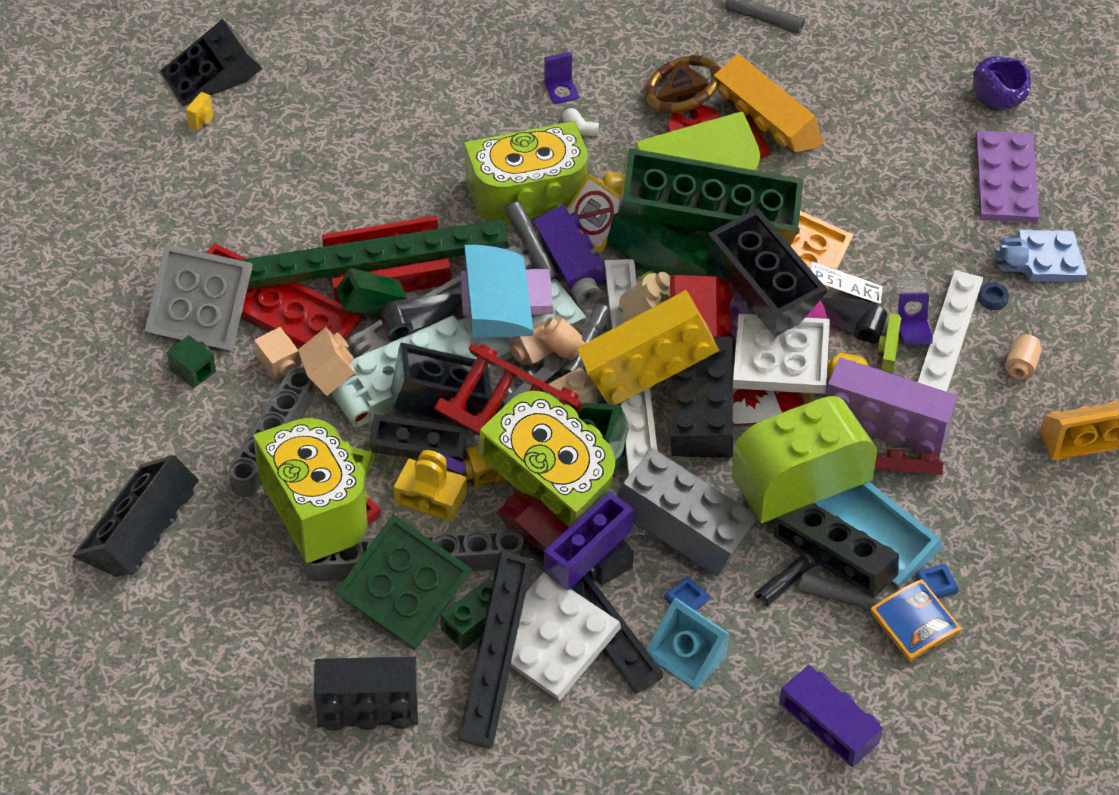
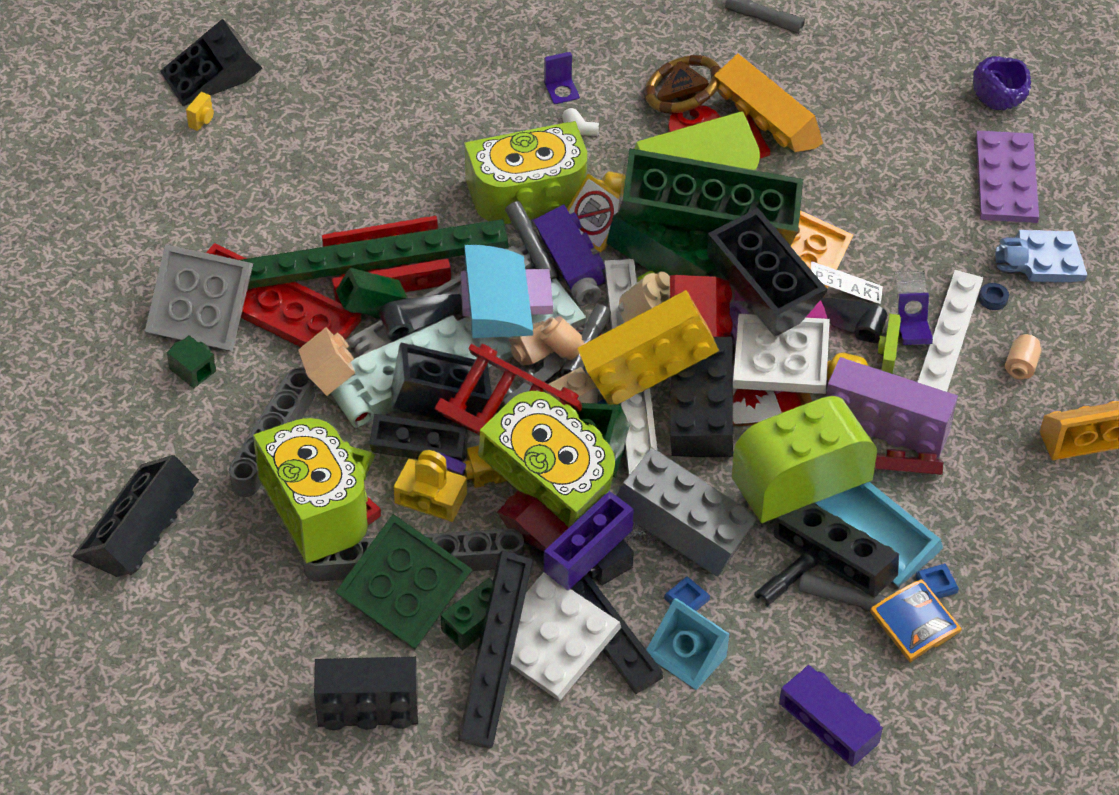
light nougat brick [254,327,300,381] -> none

